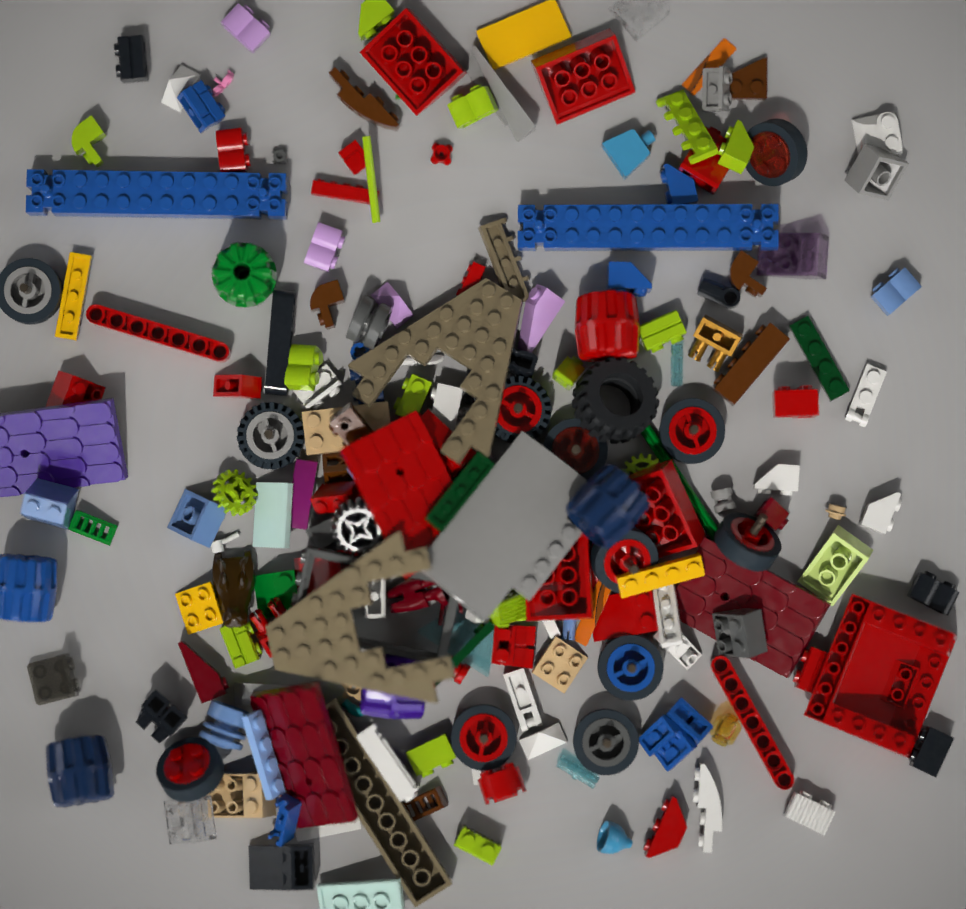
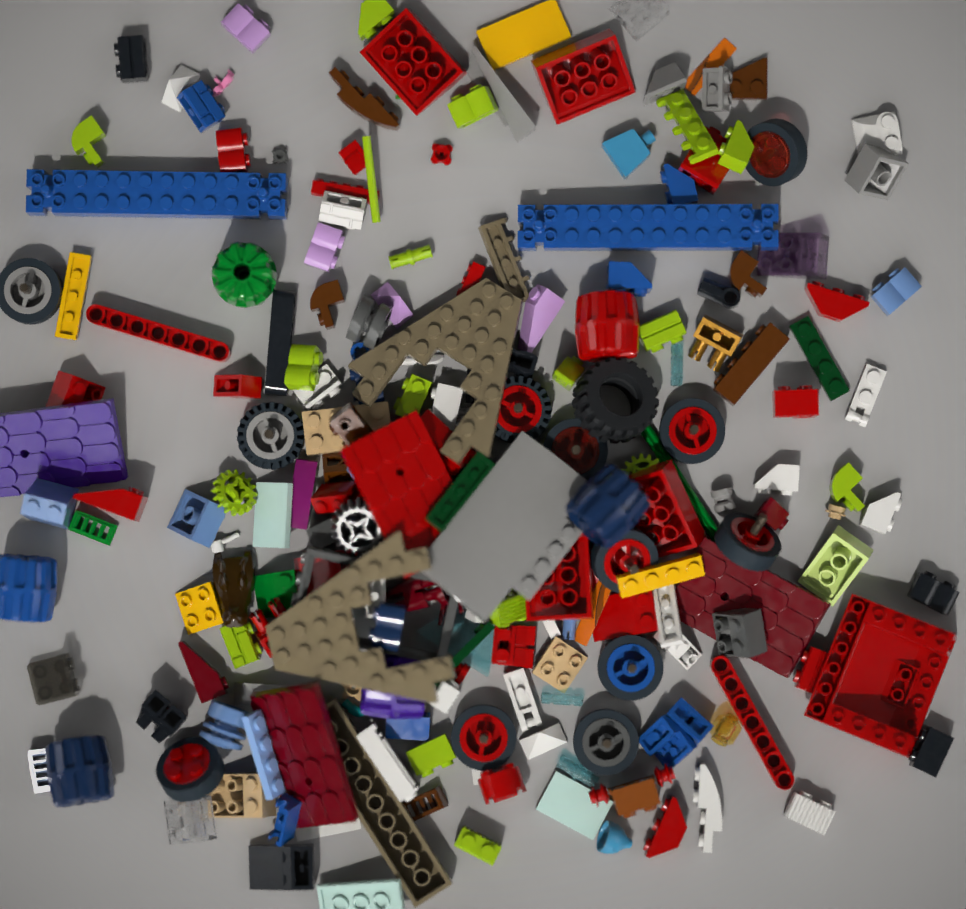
none -> slope [28,748,50,793]
none -> red slope [73,487,148,522]
none -> white brick [318,190,367,230]
none -> dark blue brick [369,601,406,651]
none -> blue hinge [385,712,431,741]
none -> lime pin [388,244,433,270]
none -> white brick [429,679,460,714]
none -> light aqua tile [536,771,613,840]
none -> clear light blue axle [541,692,583,706]
none -> dark orange brick [588,763,675,818]
none -> light grey slope [643,62,687,106]
none -> red slope [804,281,870,322]
none -> lime brick [829,462,865,512]

